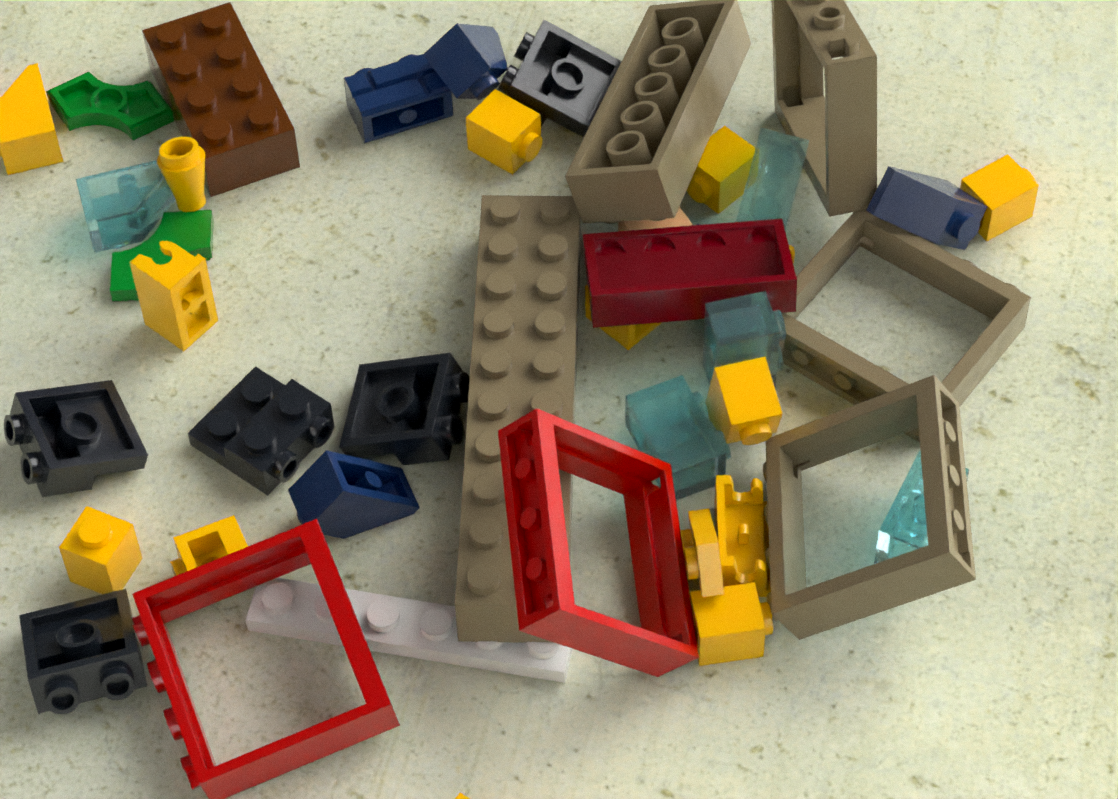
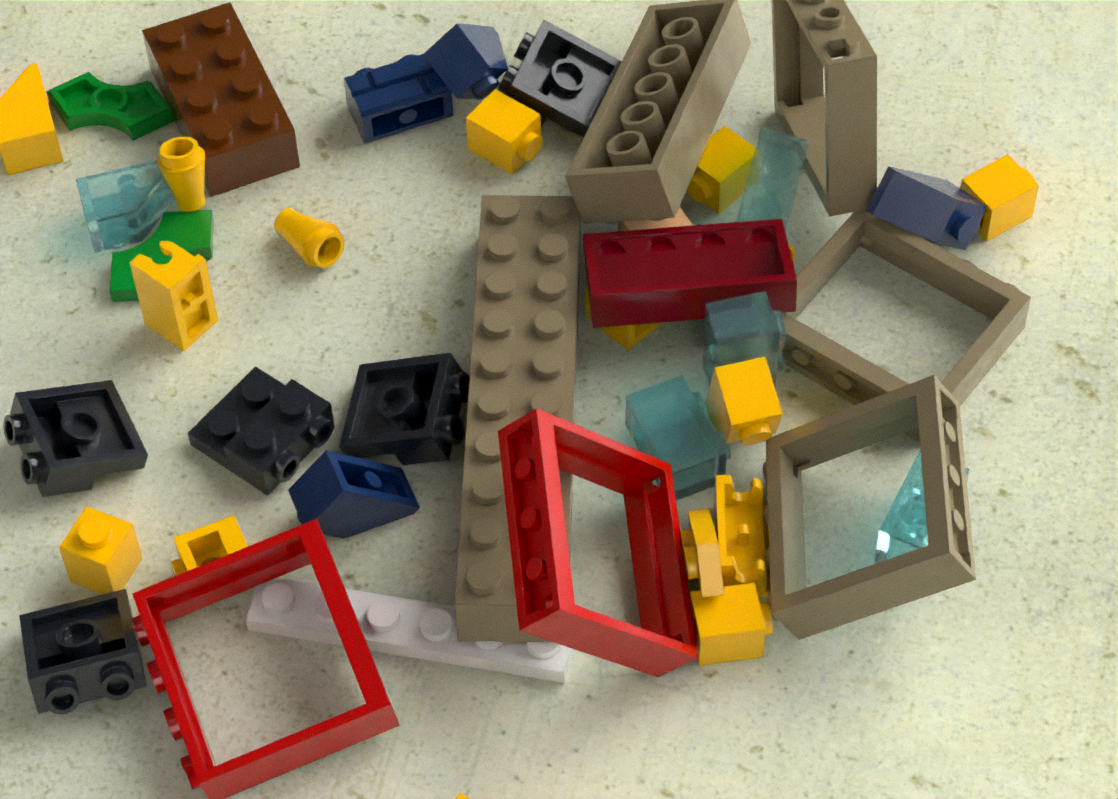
none -> yellow cone [274,208,344,268]

